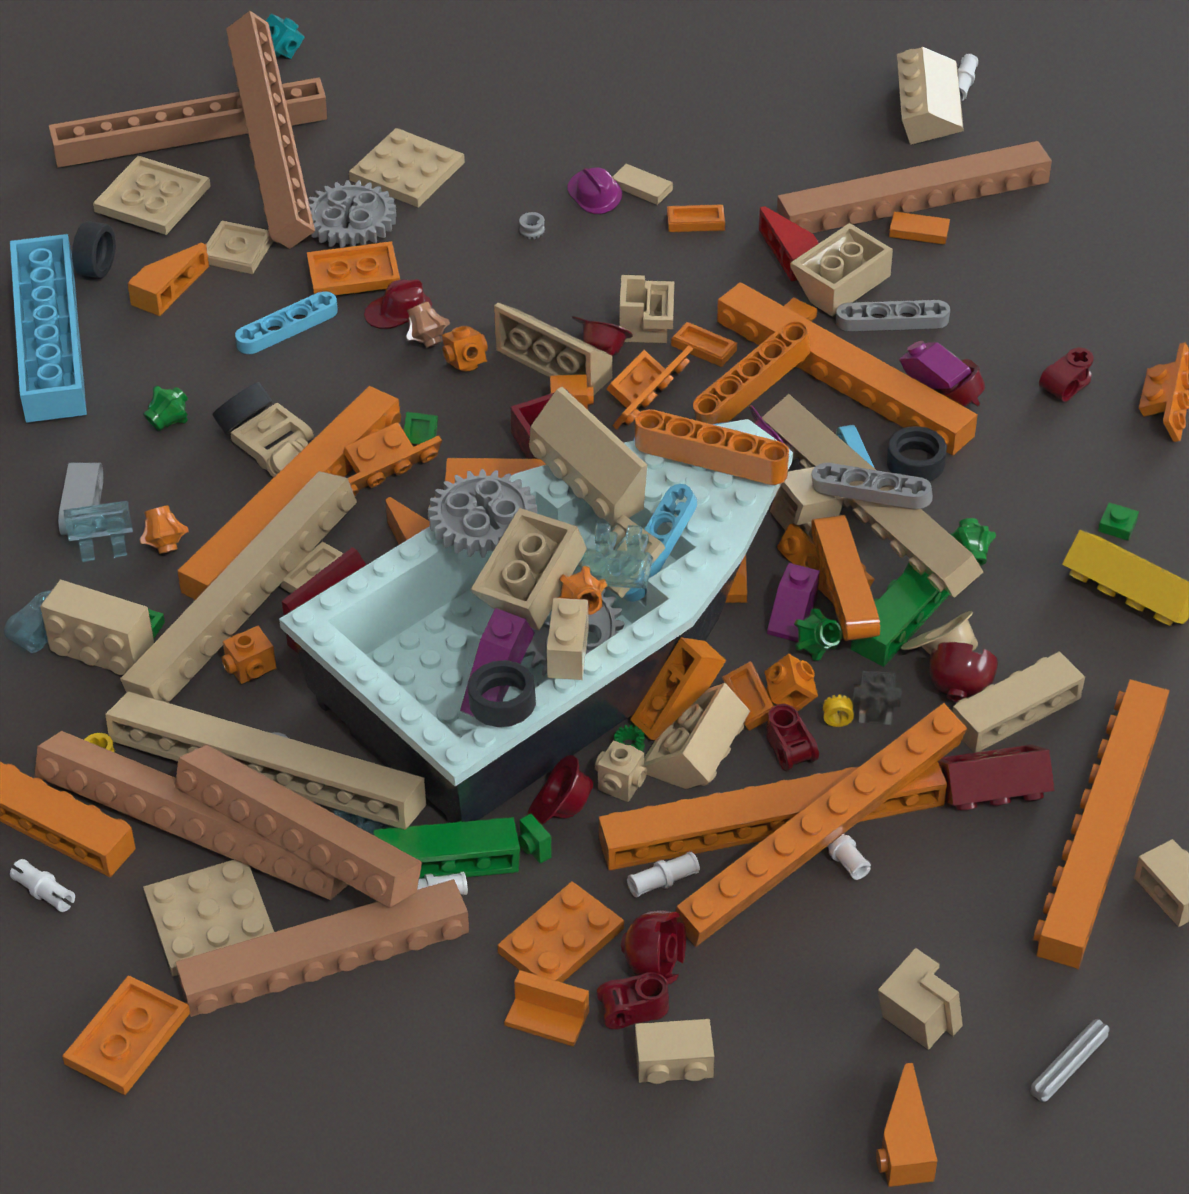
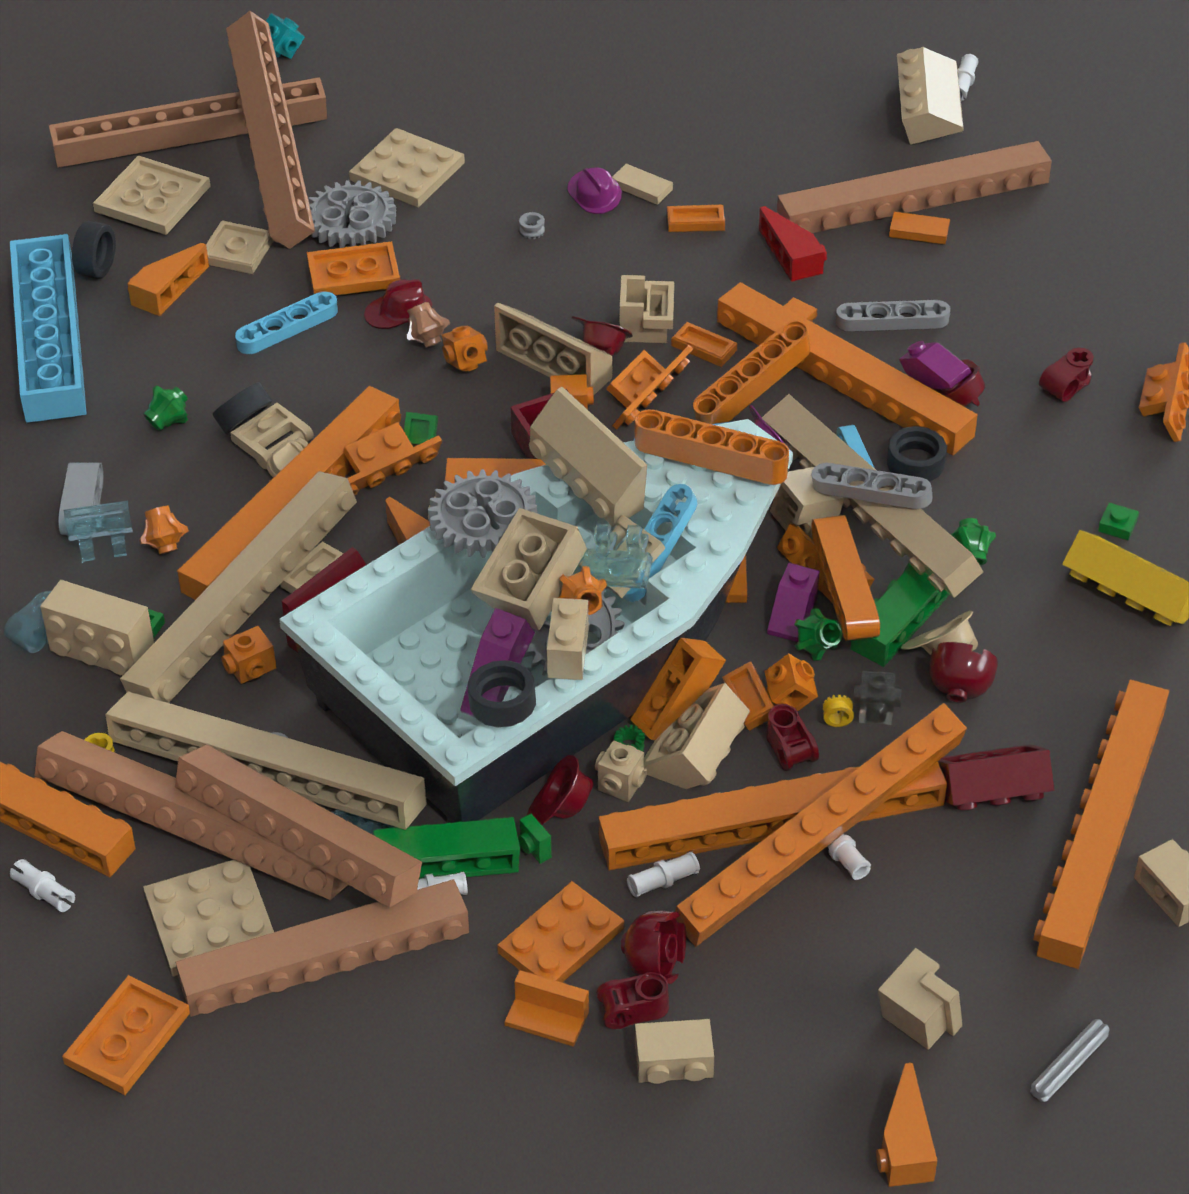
tan slope [791,223,893,316] -> none
tan brick [953,651,1085,752] -> none

